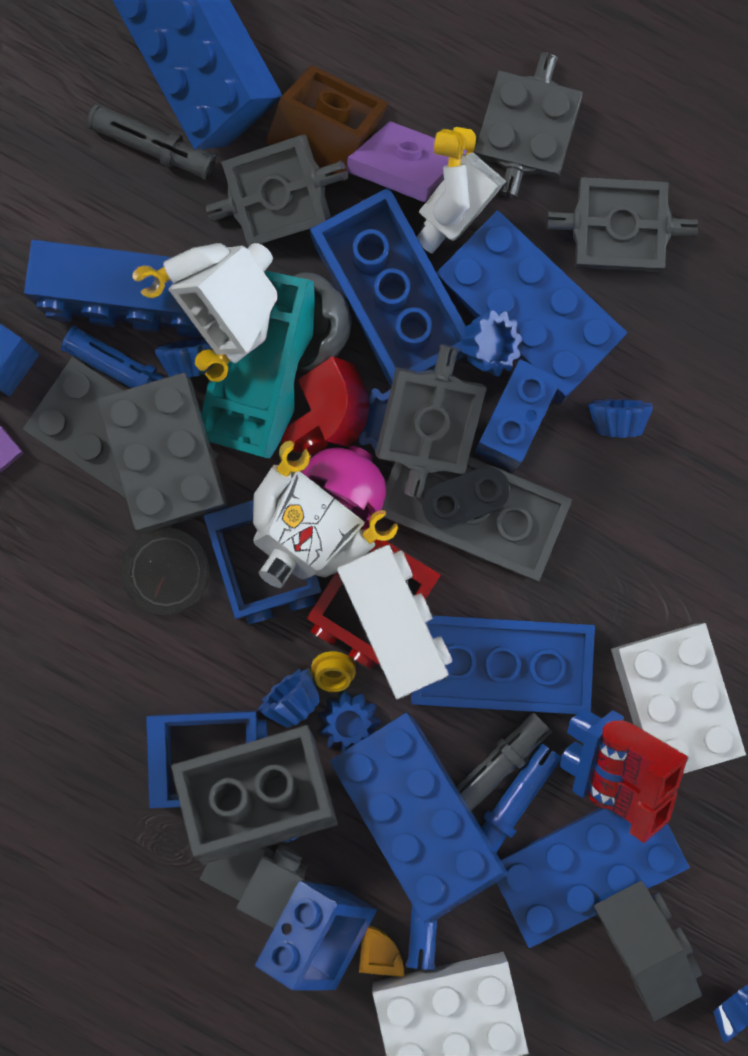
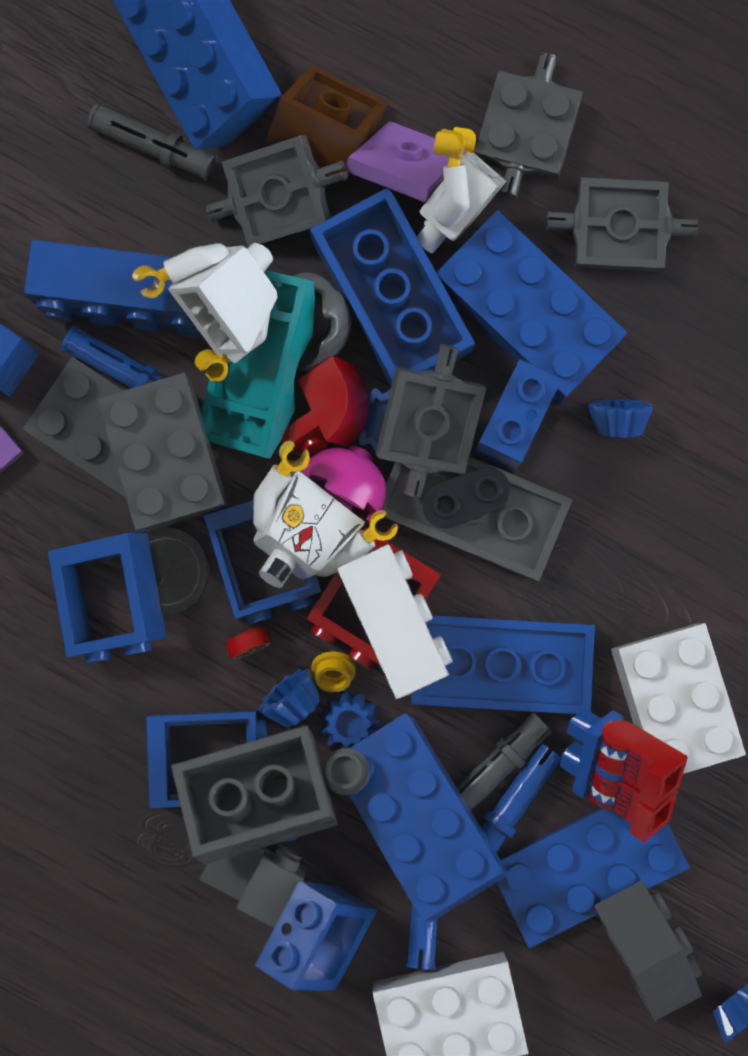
blue piece [155,337,213,377] -> none
light orange tile [359,926,404,977] -> none
blue piece [461,310,522,376] -> none
none -> blue window [48,533,167,664]
none -> red tile [225,627,272,660]
none -> dark grey plate [323,748,370,795]

